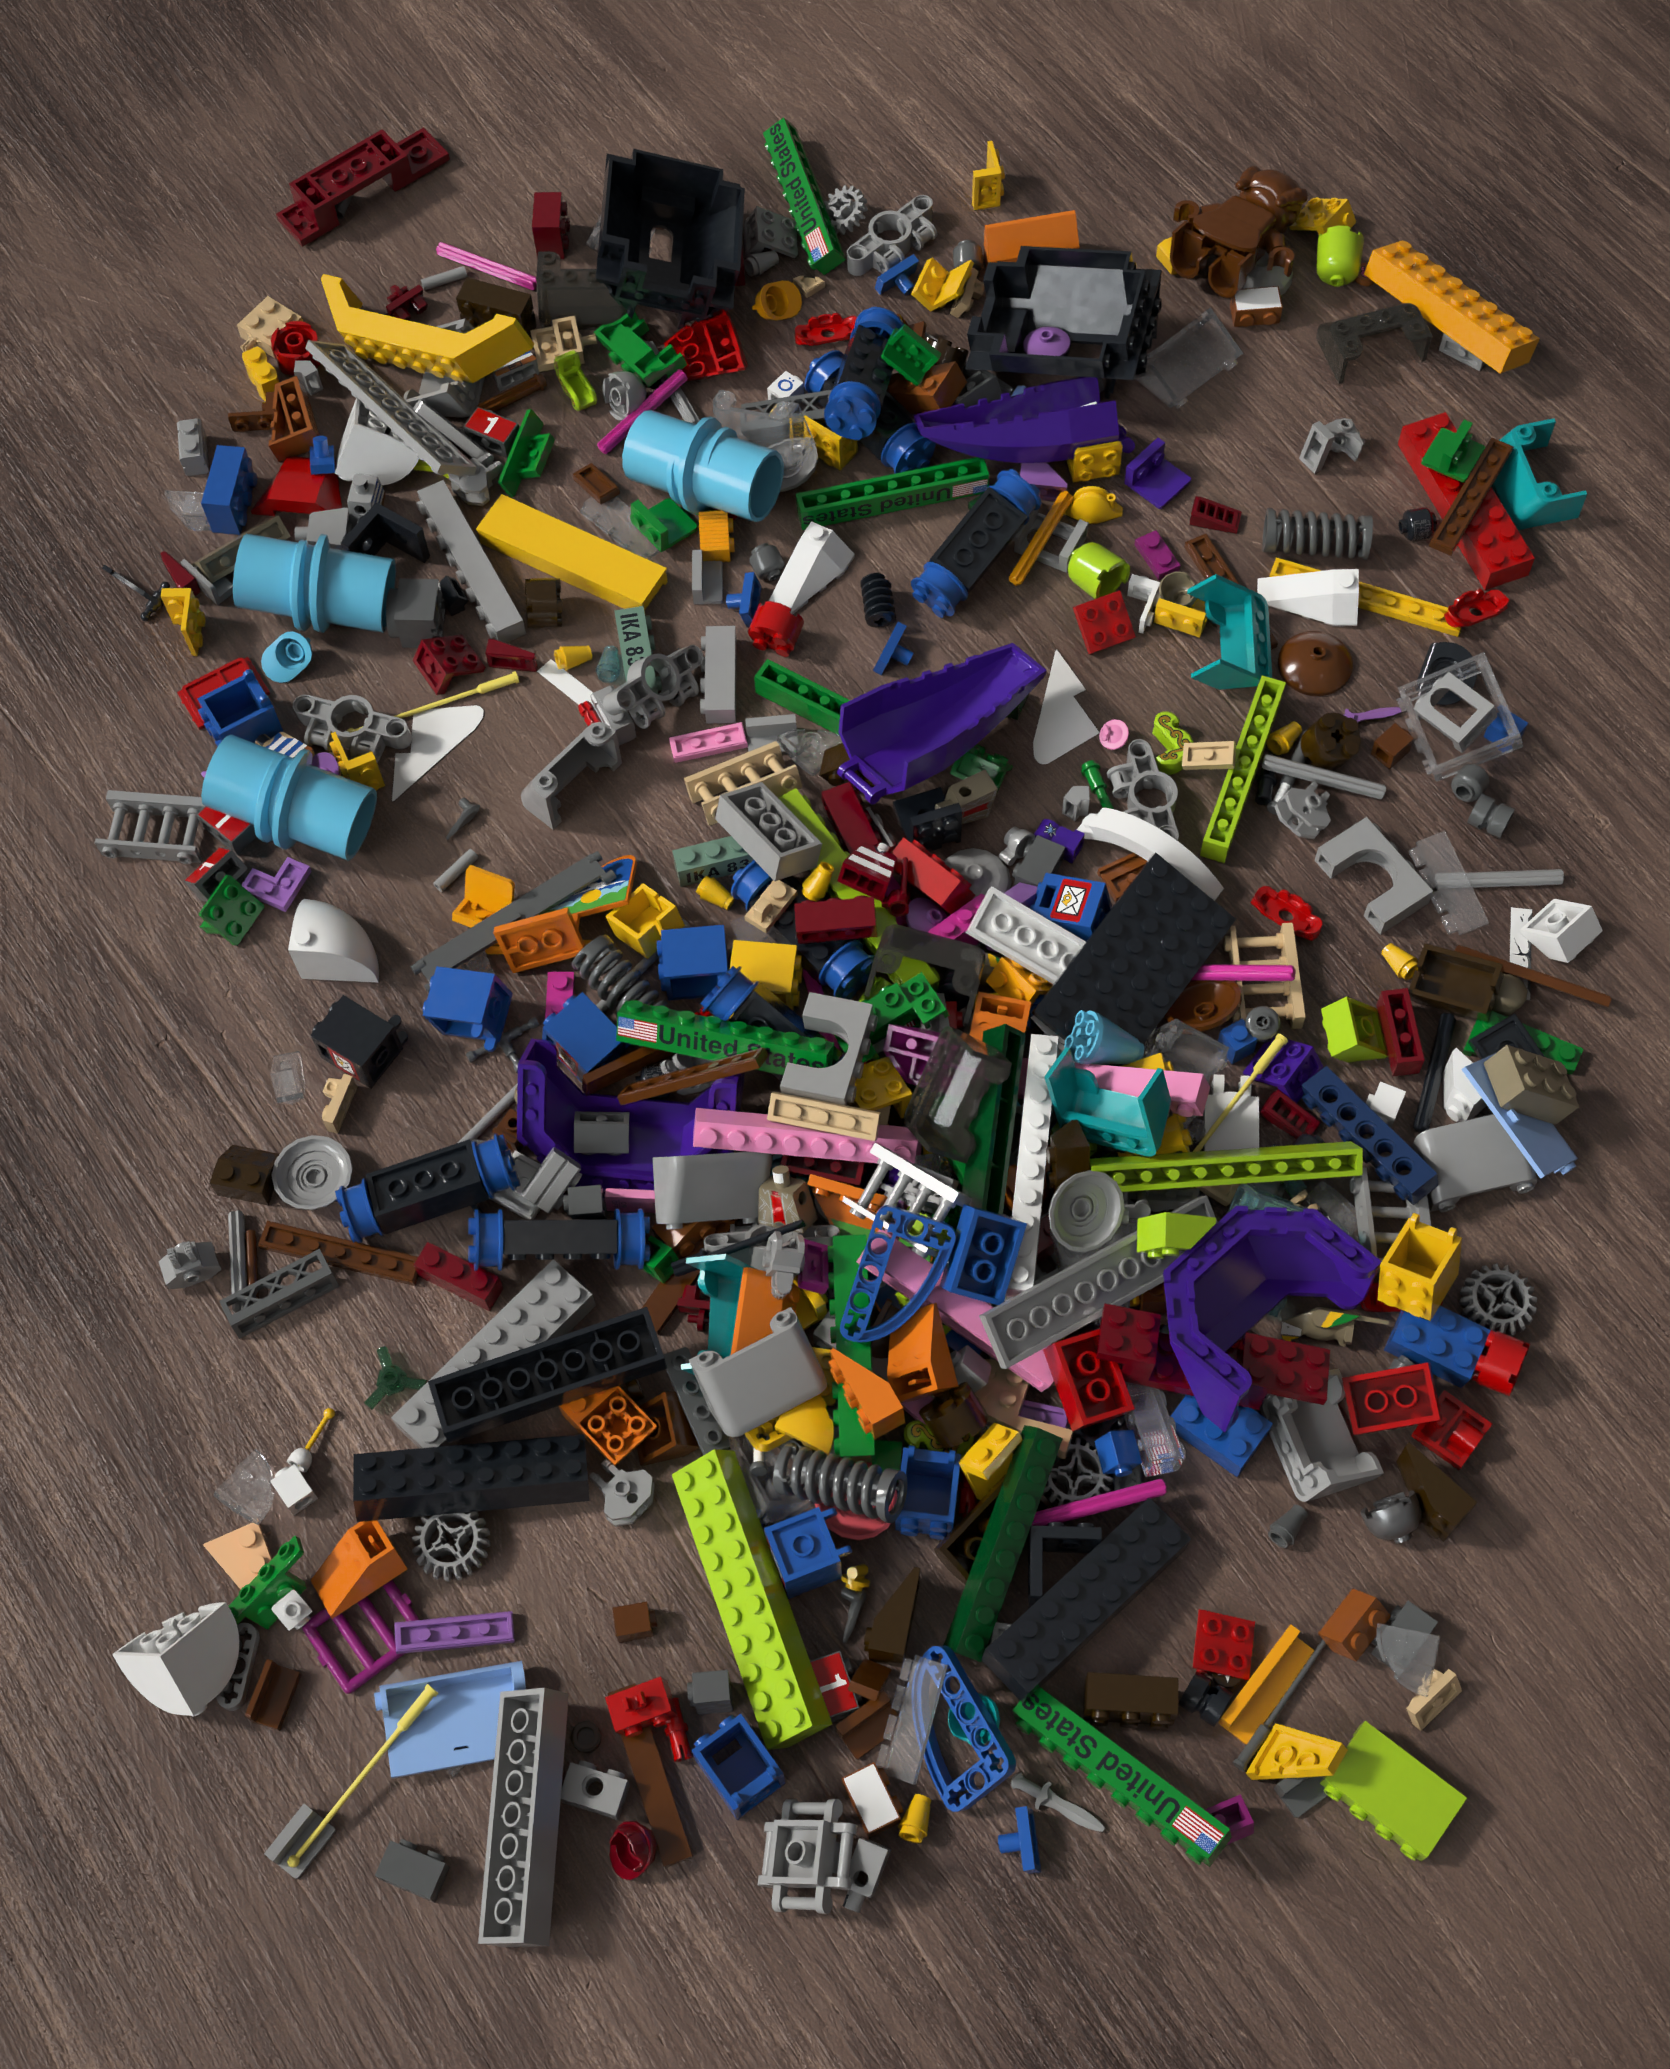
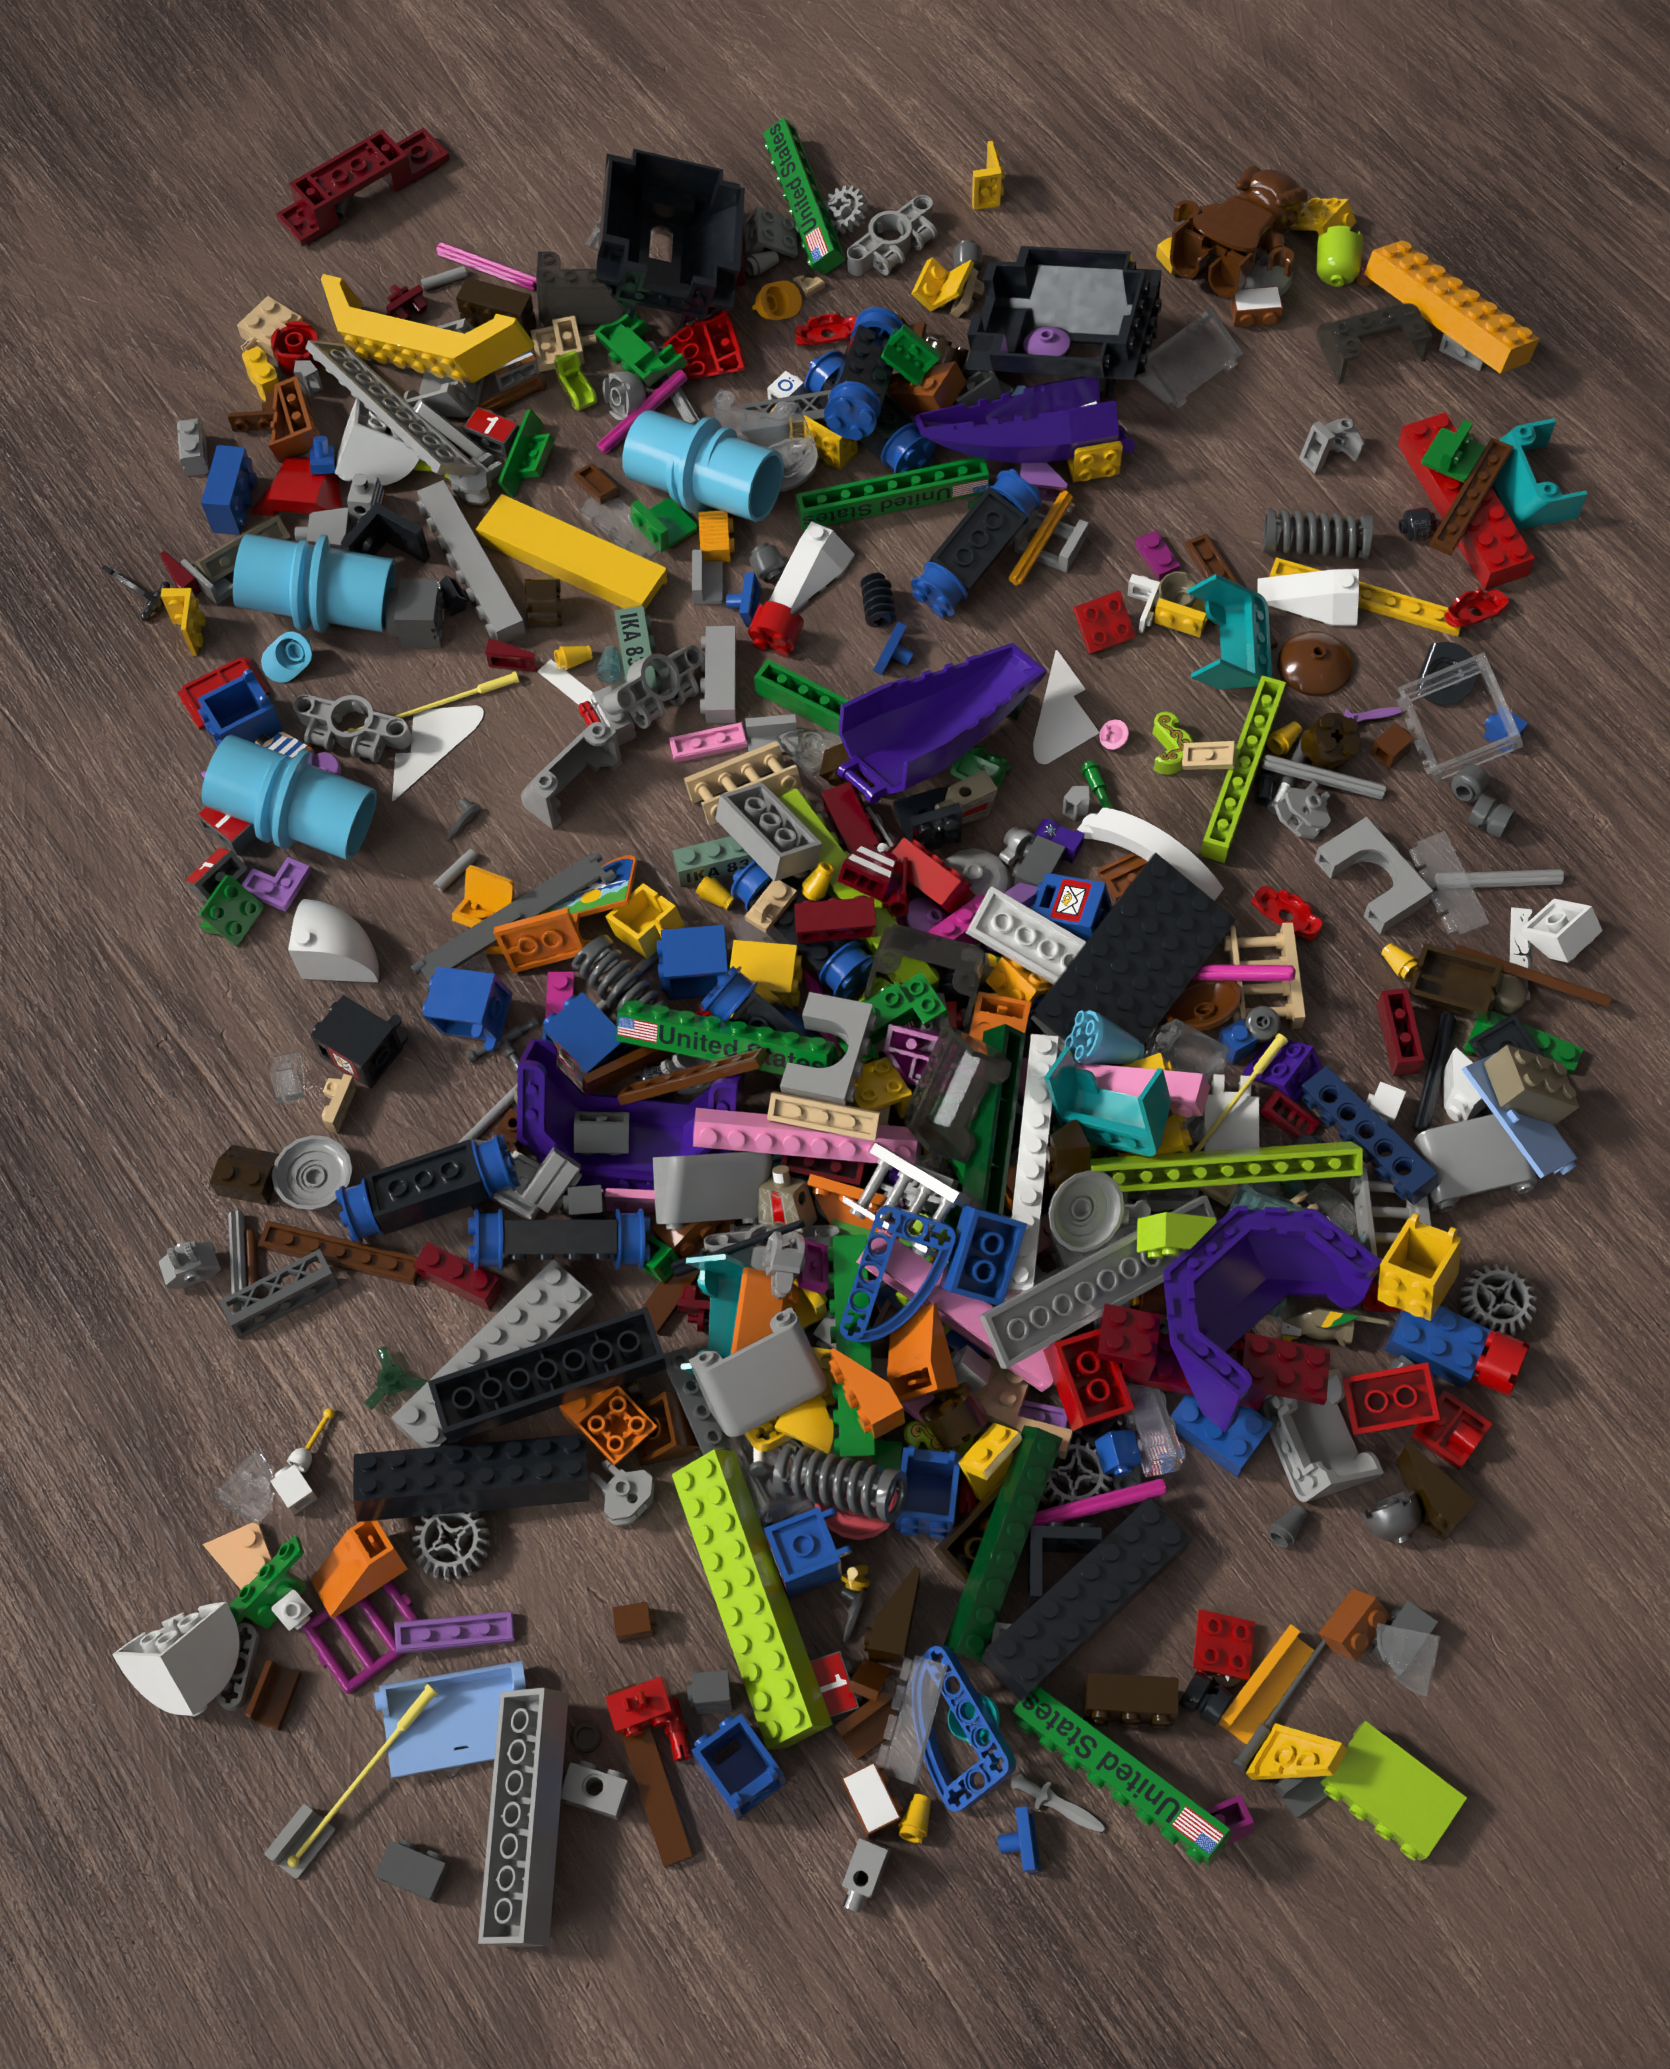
light grey fence [95,790,205,864] -> none
clear slope [164,490,212,531] -> none
yellow bracket [329,732,385,791] -> none
dark red bracket [412,635,486,695] -> none
dark red brick [532,192,570,259] -> none
dark red piece [609,1821,658,1880] -> none
light grey brick [757,1799,858,1914] -> none
blue tile [875,254,919,296] -> none
orange slope [983,210,1080,268] -> none
yellow hat [1064,486,1123,524] -> none
lime cylinder [1068,542,1130,599] -> none
light grey piece [1107,739,1179,841] -> none
dark purple bracket [1124,438,1191,509] -> none
dark red slope [1189,496,1242,534] -> none
lime slope [1321,997,1388,1063] -> none
tan hinge [1406,1668,1462,1731] -> none
light grey panel [1413,671,1498,753] -> none

